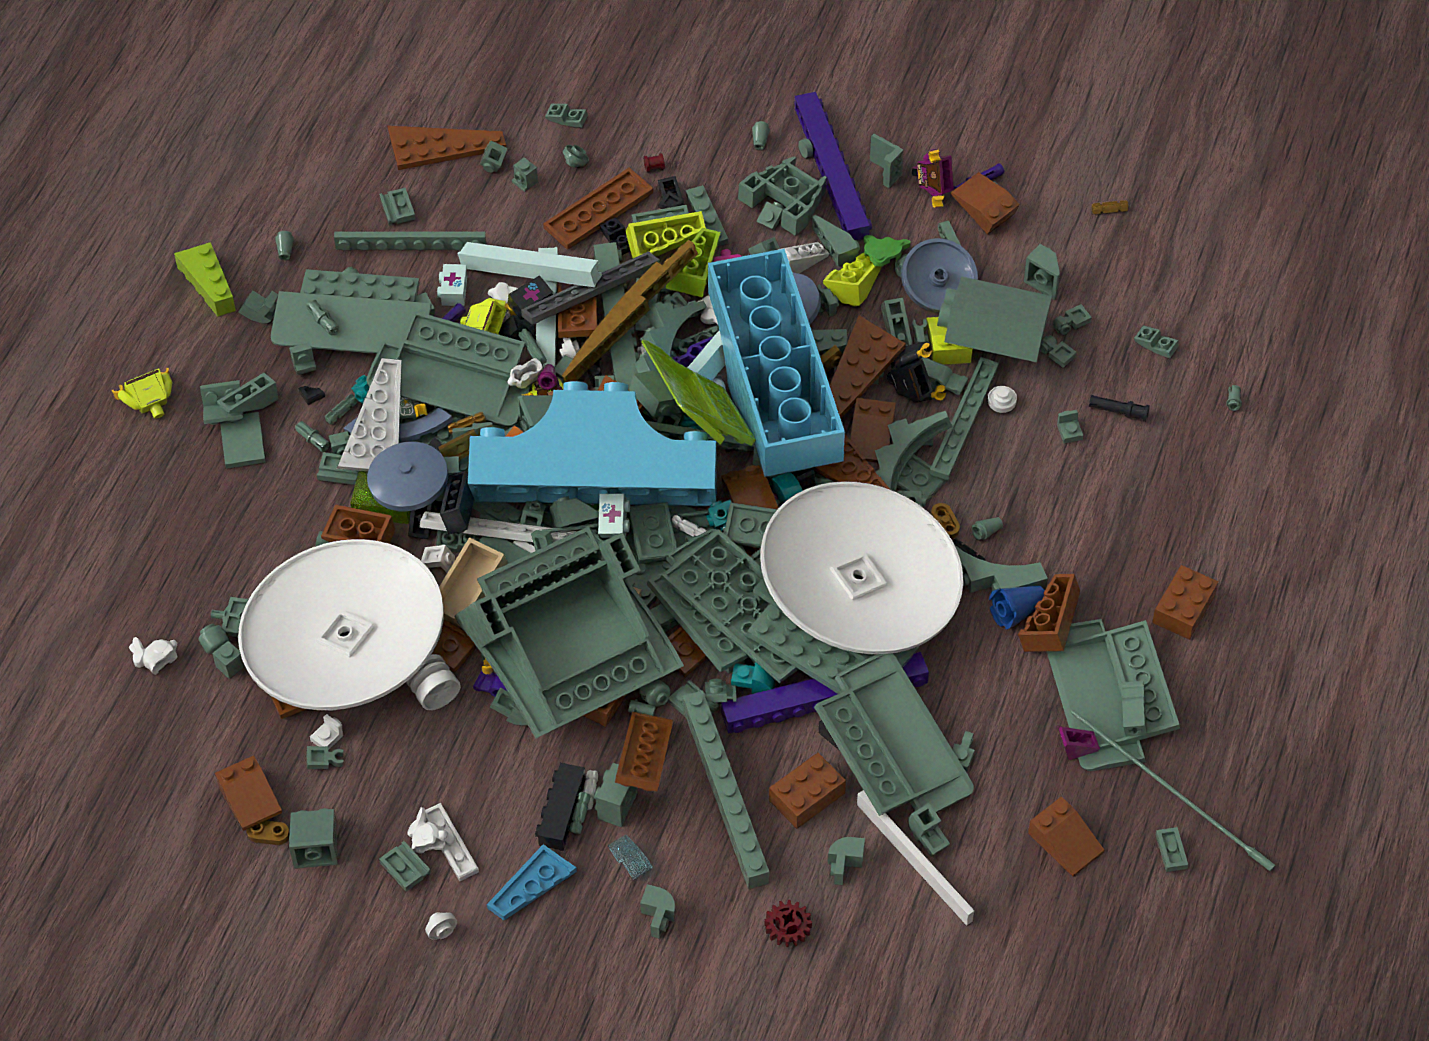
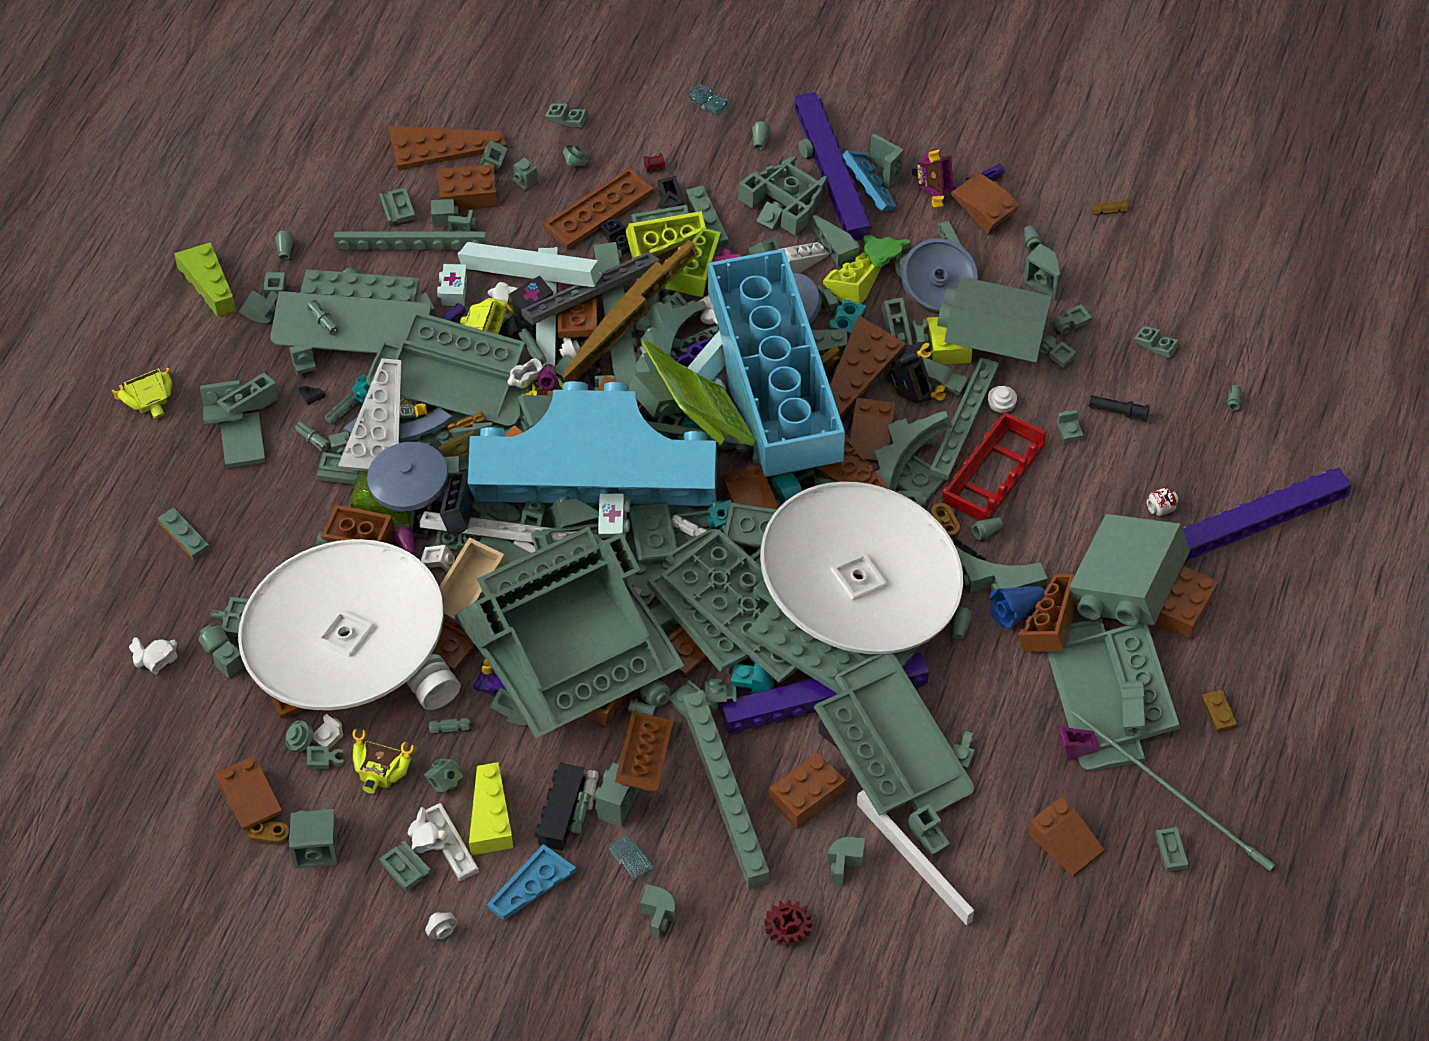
none -> sand green plate [157,508,210,560]
none -> sand green brick [263,272,287,302]
none -> sand green plate [285,721,314,752]
none -> torso [352,729,417,794]
none -> magenta cone [394,527,416,556]
none -> sand green brick [424,758,463,793]
none -> sand green axle [429,718,470,733]
none -> sand green brick [431,199,459,227]
none -> dark orange brick [438,164,497,210]
none -> sand green bracket [448,210,477,232]
none -> neon yellow wedge [469,762,513,856]
none -> clear light blue slope [687,83,728,116]
none -> teal brick [828,299,866,343]
none -> dark azure wing [842,150,897,212]
none -> red window [942,412,1046,520]
none -> sand green cone [952,607,973,640]
none -> sand green cone [1024,226,1044,252]
none -> sand green brick [1069,514,1190,626]
none -> white head [1147,488,1178,516]
none -> dark purple brick [1183,467,1352,561]
none -> pearl gold plate [1201,690,1237,733]

